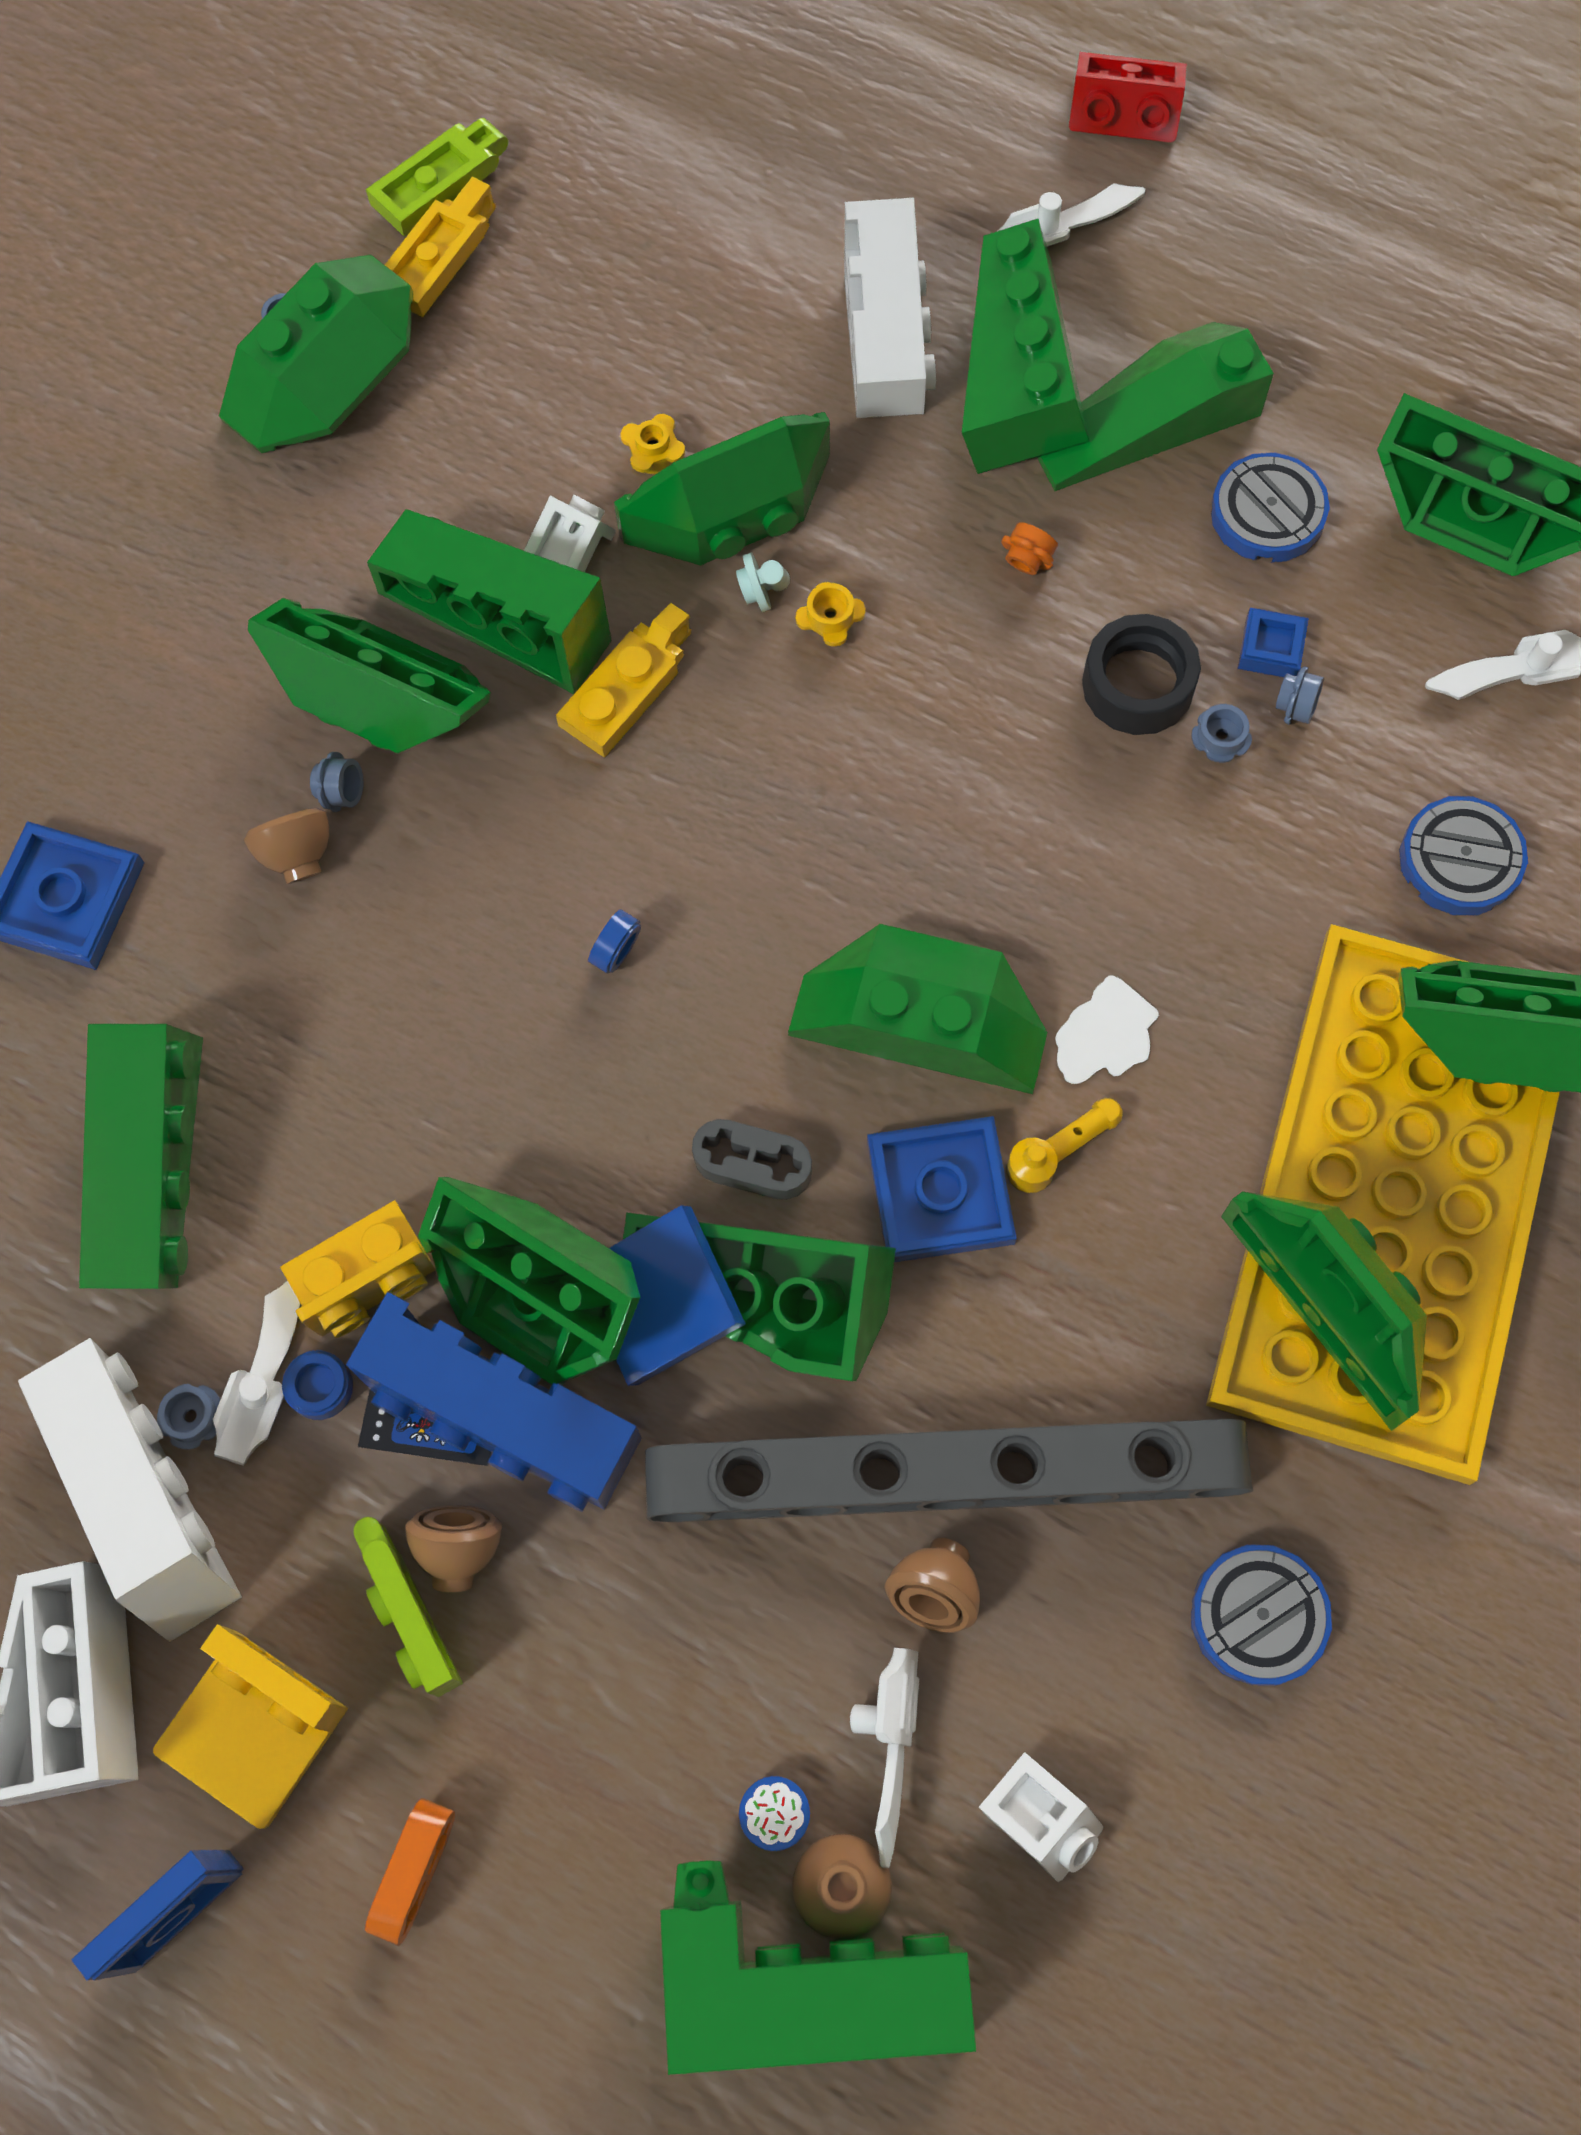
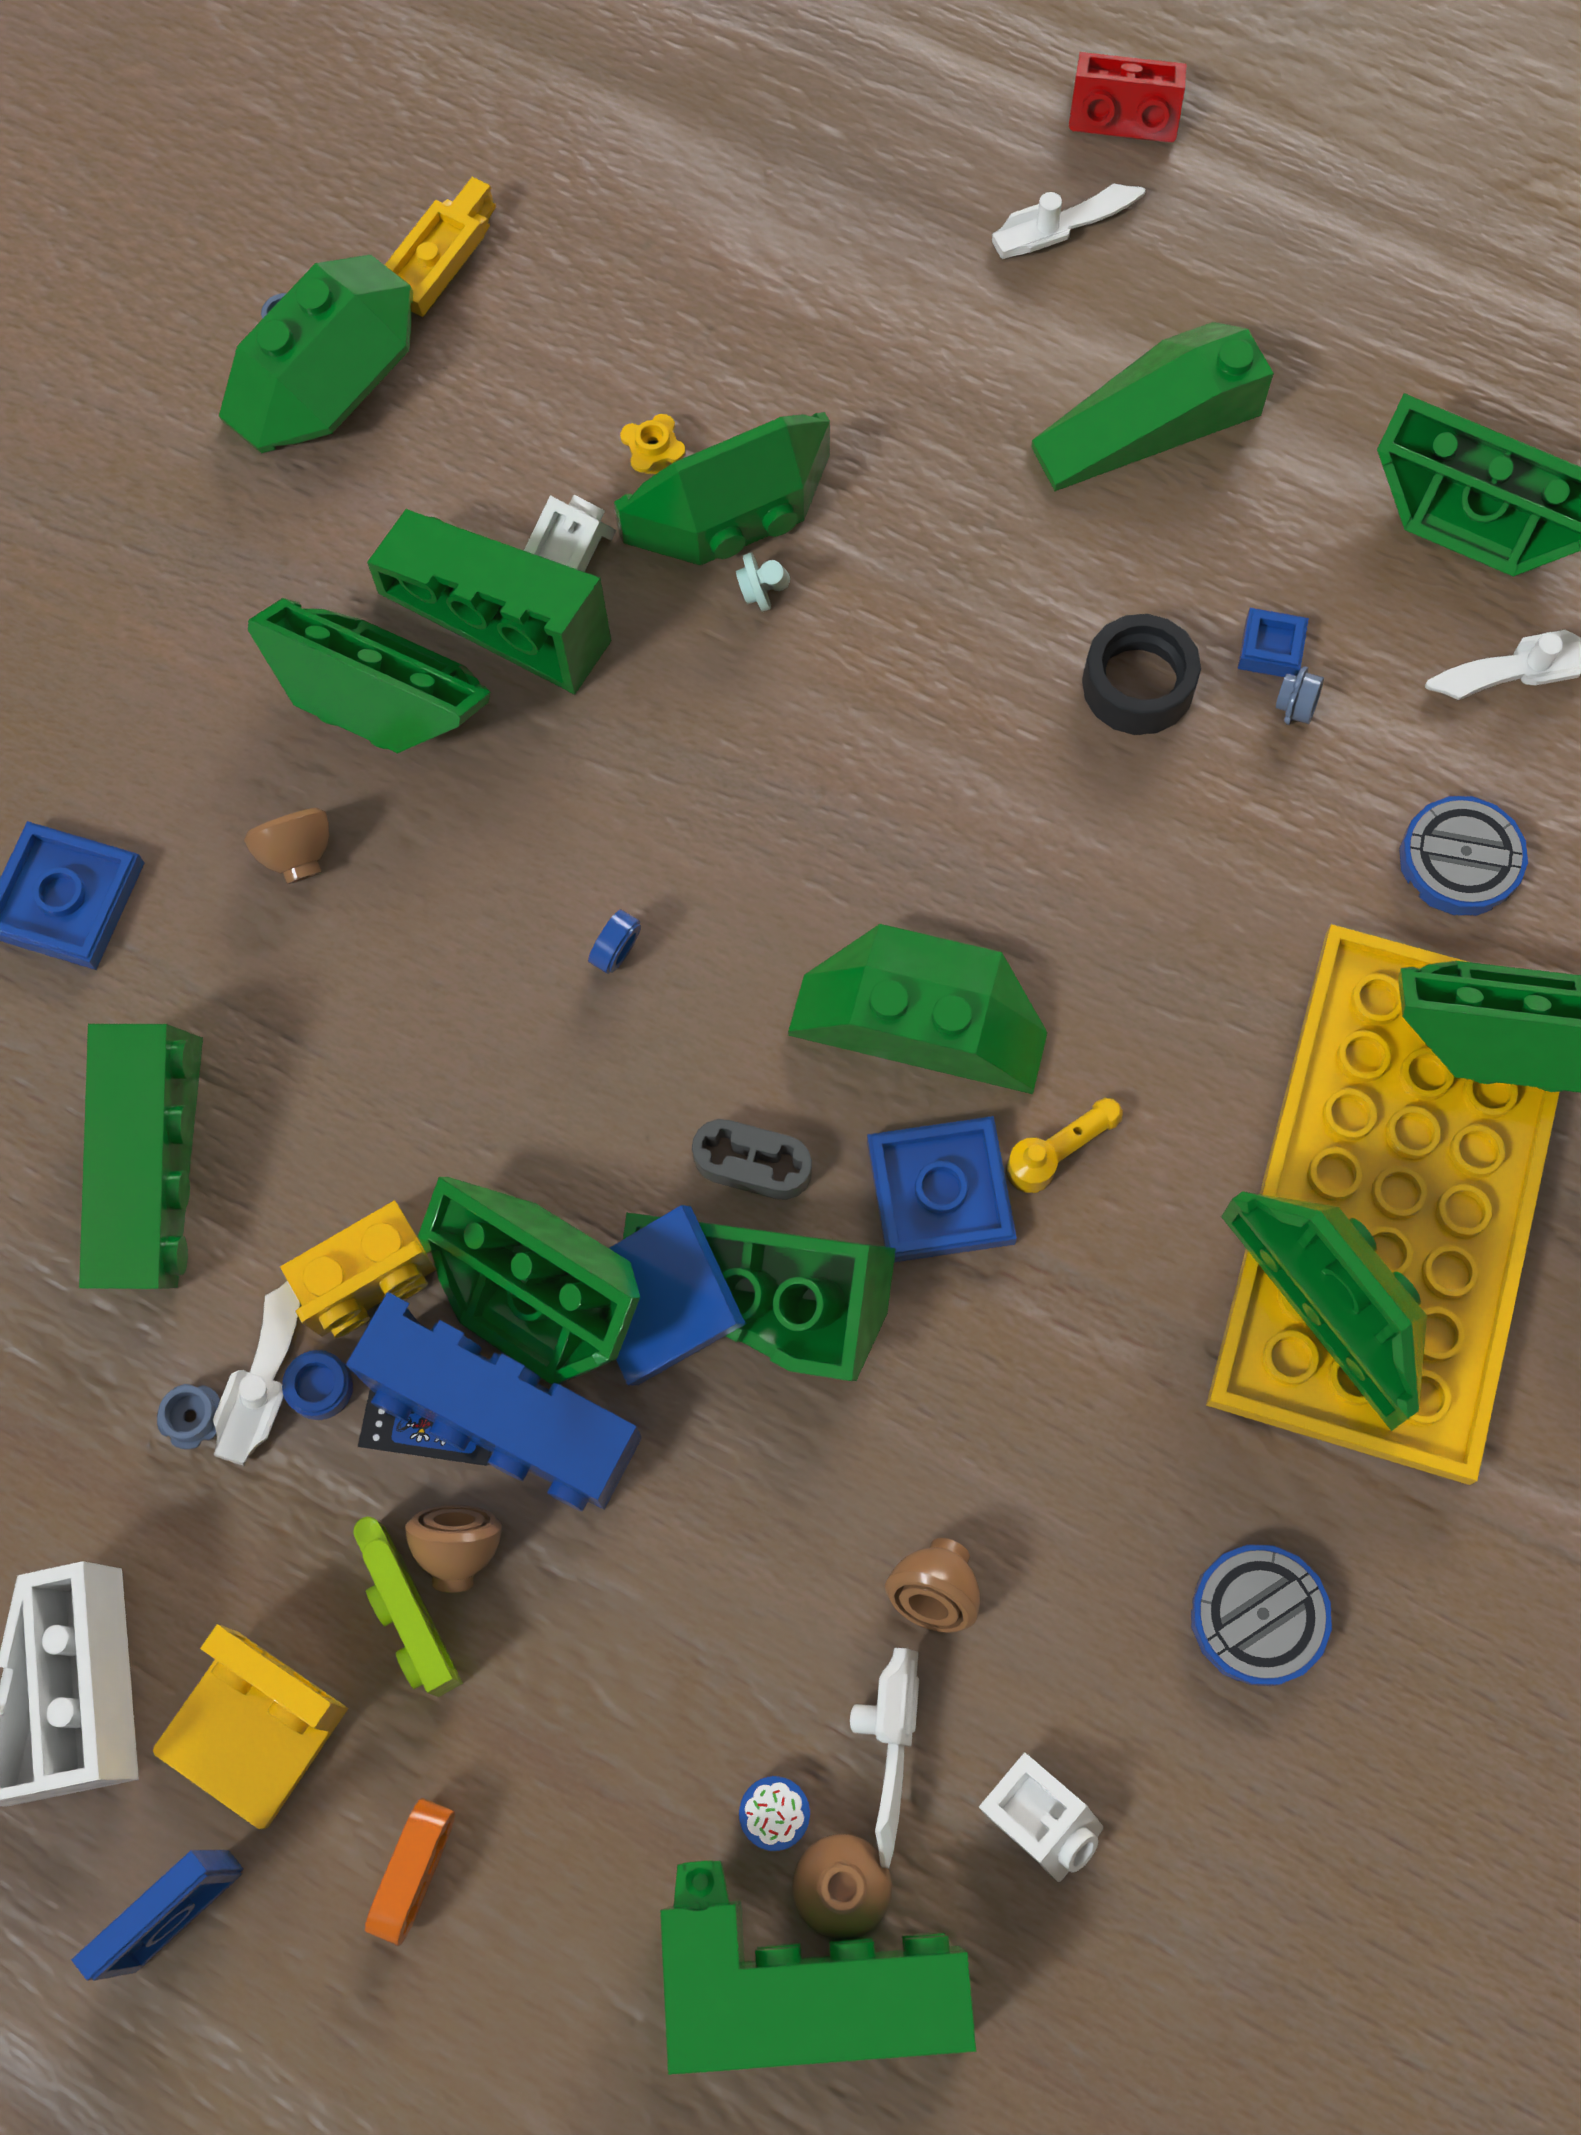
white wedge [18,1338,242,1642] -> none
sand blue plate [310,752,364,812] -> none
lime hinge [366,118,509,237] -> none
yellow hinge [556,603,691,758] -> none
dark grey beam [645,1419,1253,1522] -> none
yellow plate [796,582,866,647] -> none
white wedge [844,198,936,418] -> none
green wedge [962,218,1089,474] -> none
orange plate [1001,522,1058,575] -> none
white sticker [1055,975,1159,1084] -> none
sand blue plate [1192,704,1252,763] -> none
tile [1211,453,1330,562] -> none

